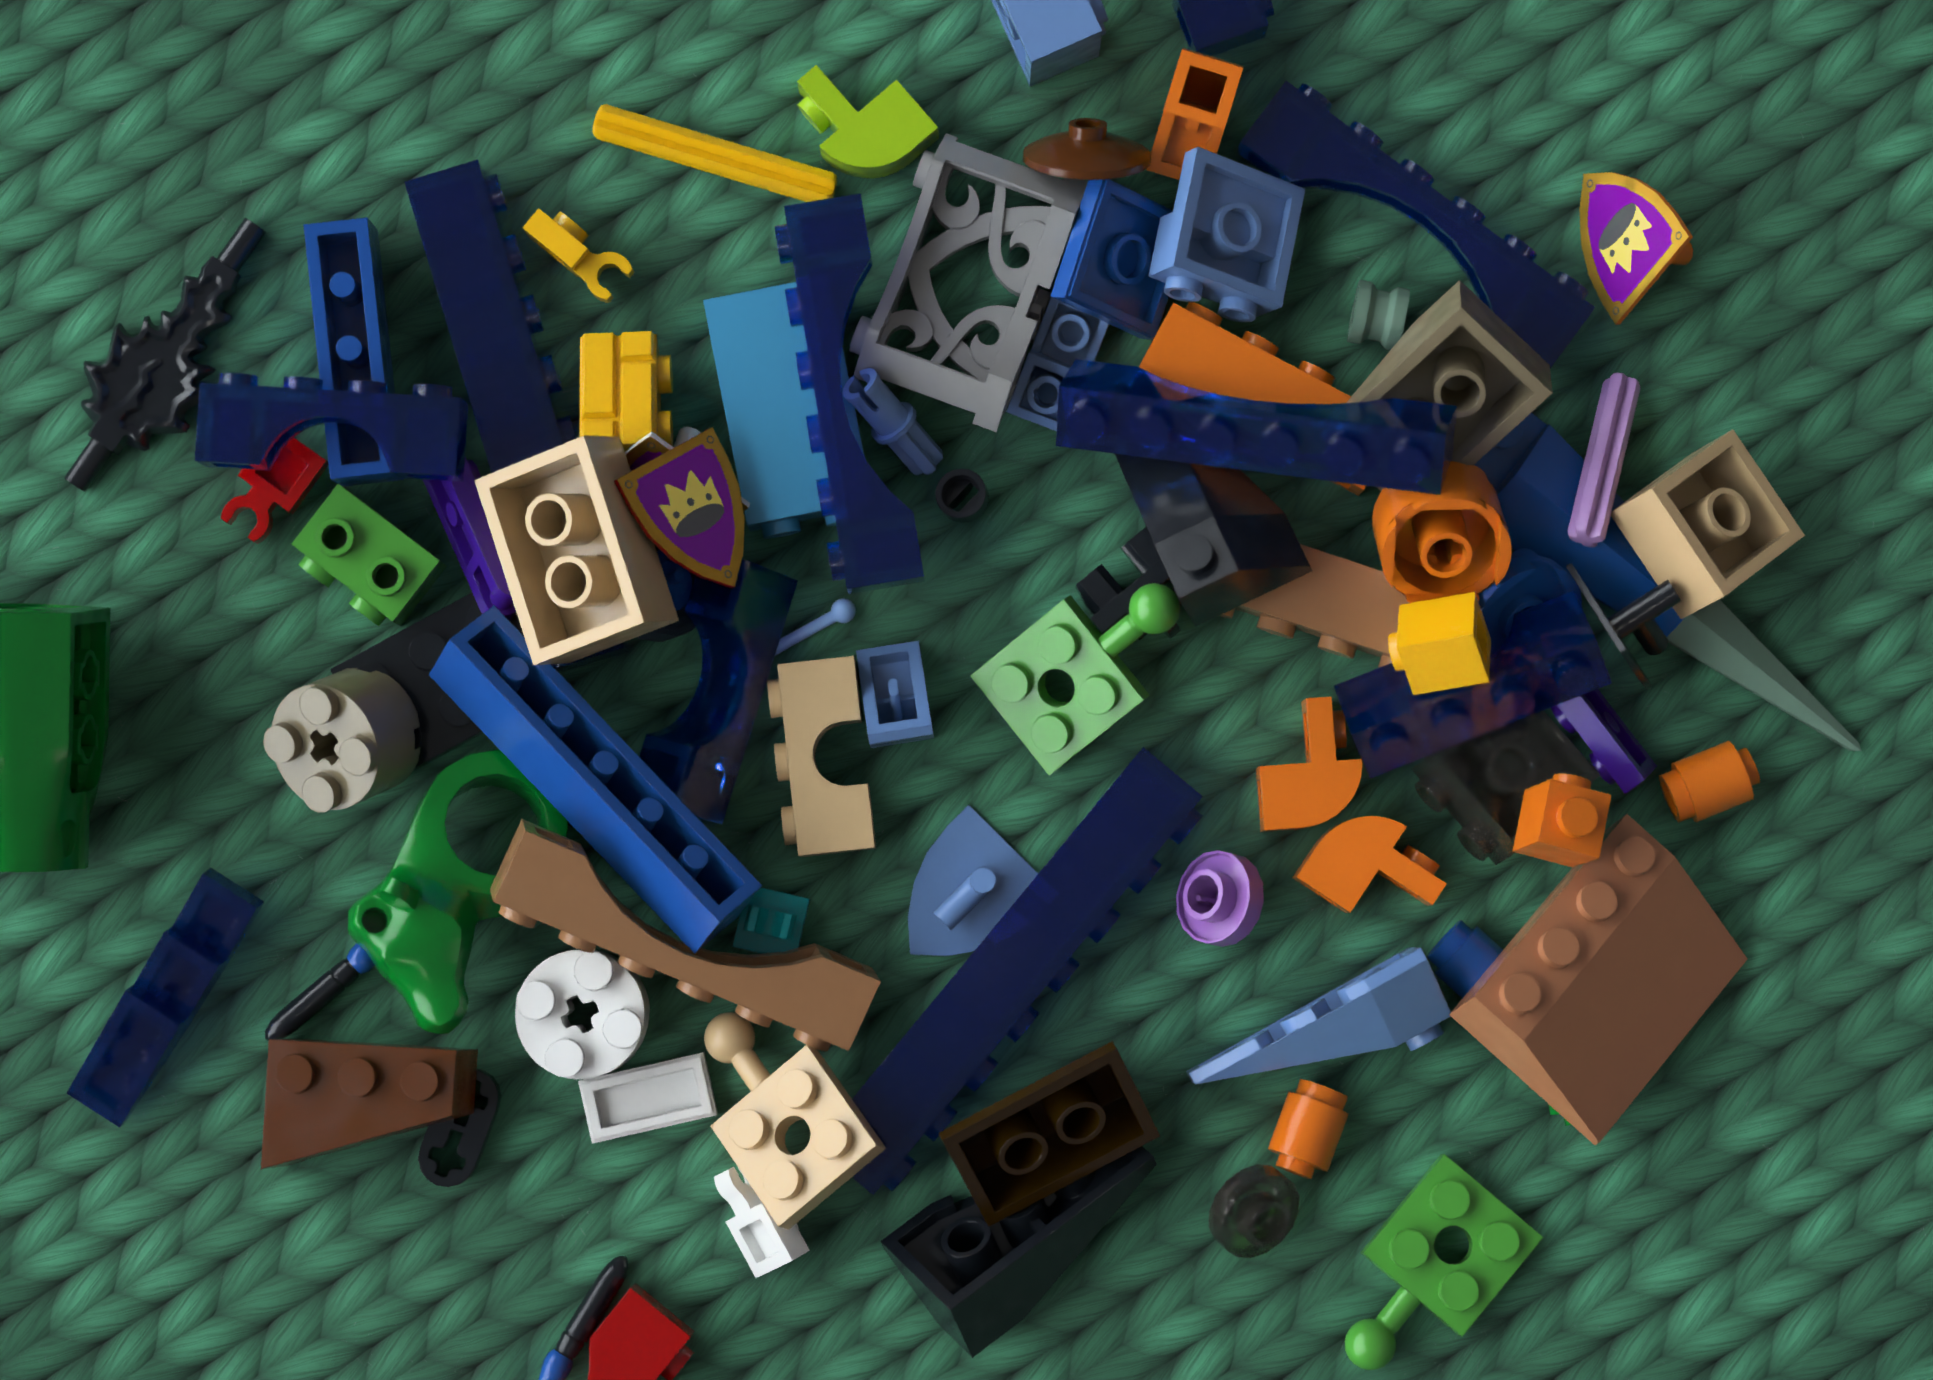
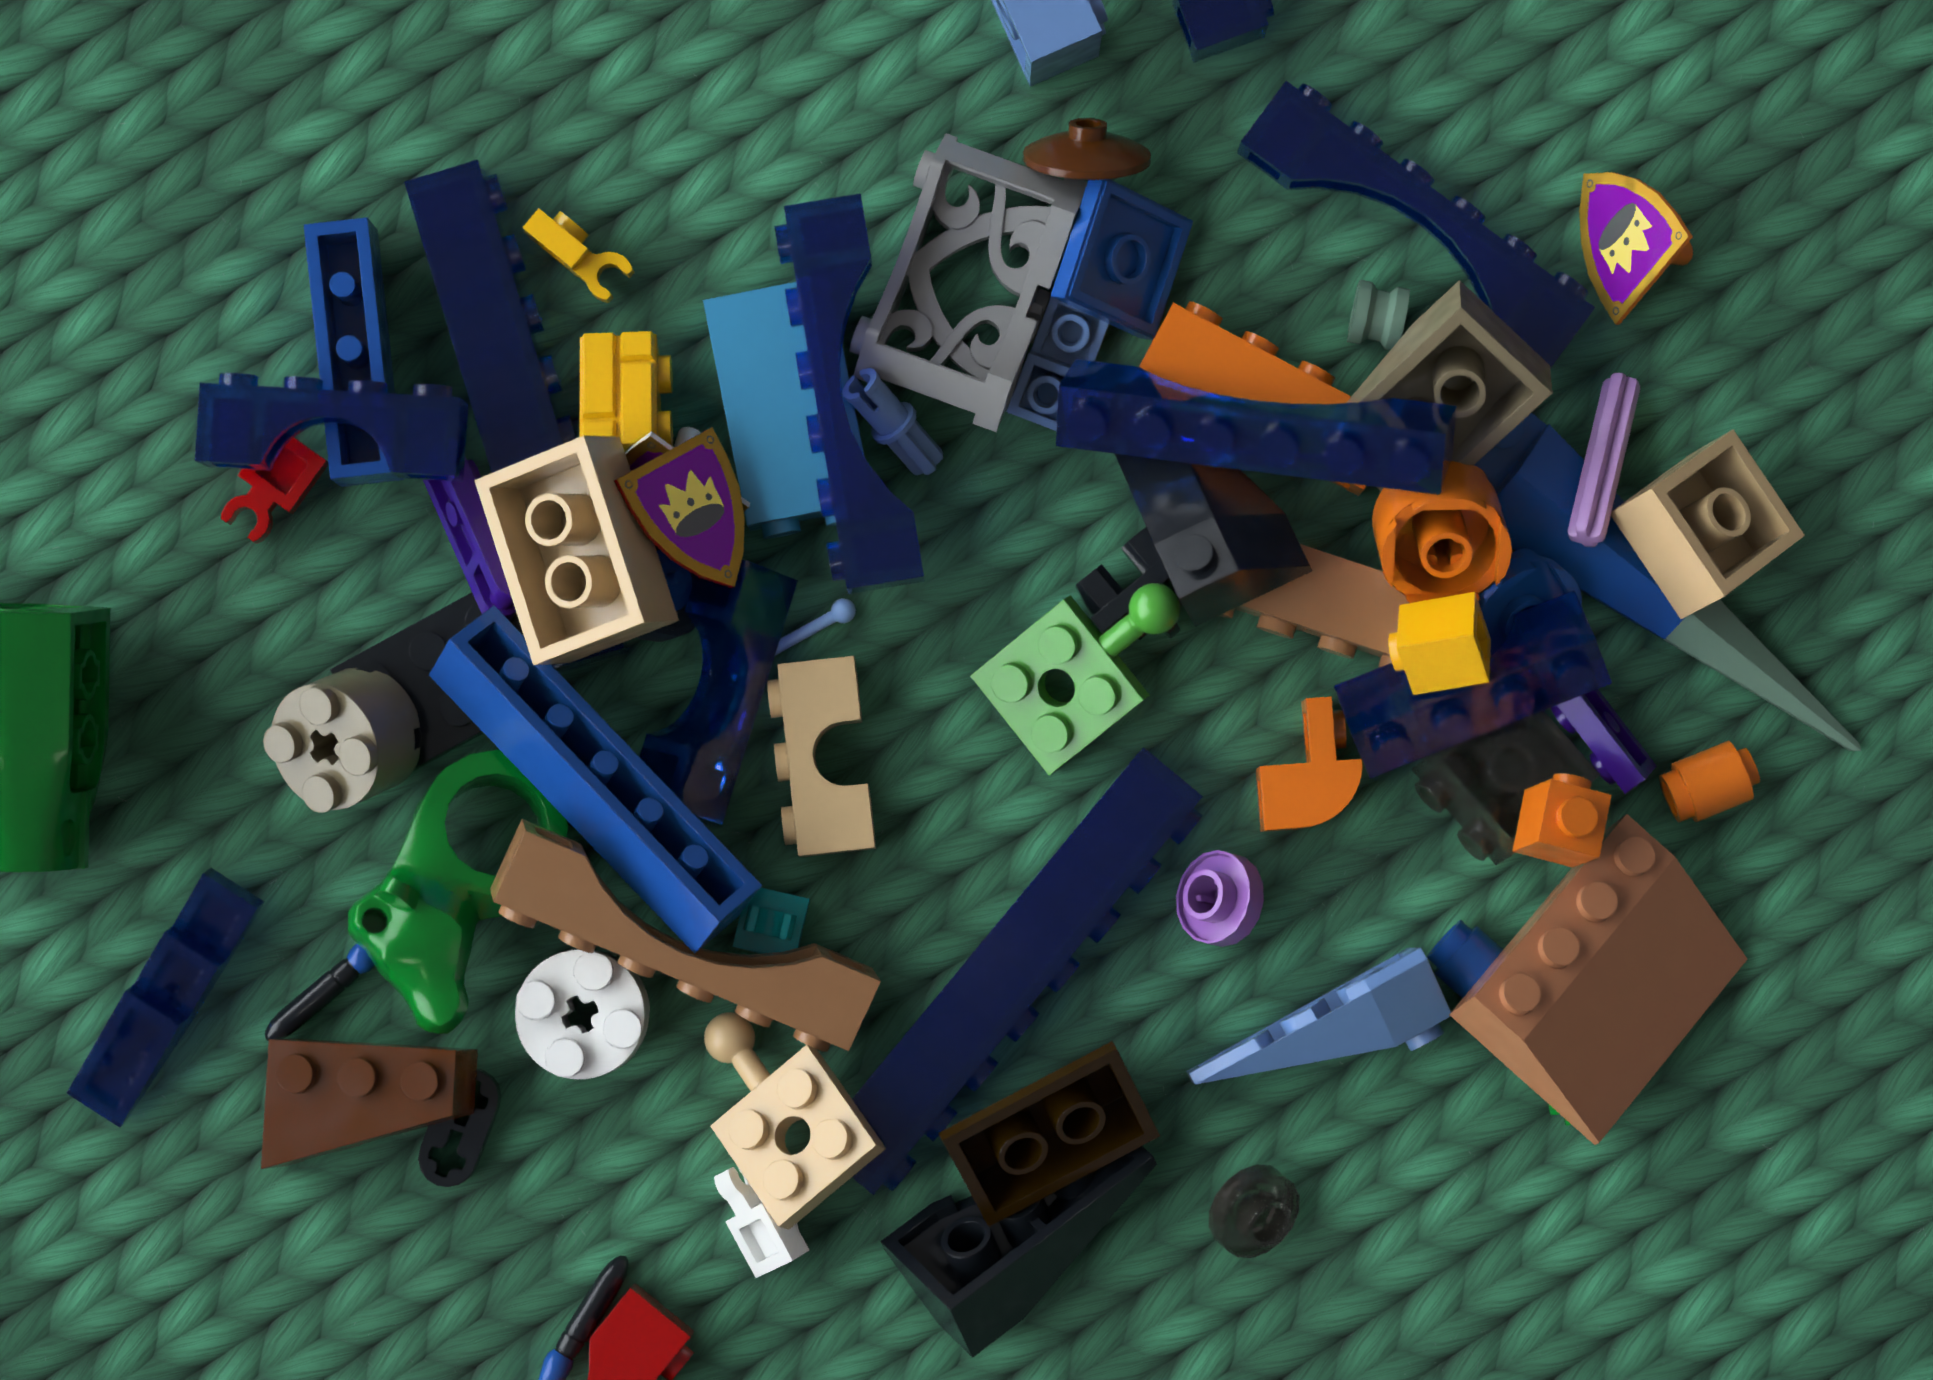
black piece [64,218,266,492] -> none
bright green brick [291,483,447,626] -> none
white tile [578,1052,718,1144] -> none
yellow axle [592,104,837,207] -> none
lime brick [797,65,939,178] -> none
medium blue slope [856,641,934,748] -> none
medium blue shield [908,805,1059,956] -> none
black hinge [935,469,989,523] -> none
orange brick [1146,48,1244,180] -> none
medium blue plate [1148,147,1305,322] -> none
orange brick [1268,1079,1349,1179] -> none
orange brick [1292,816,1447,913] -> none
bright green plate [1345,1154,1543,1370] -> none
black shield [1566,563,1681,691] -> none

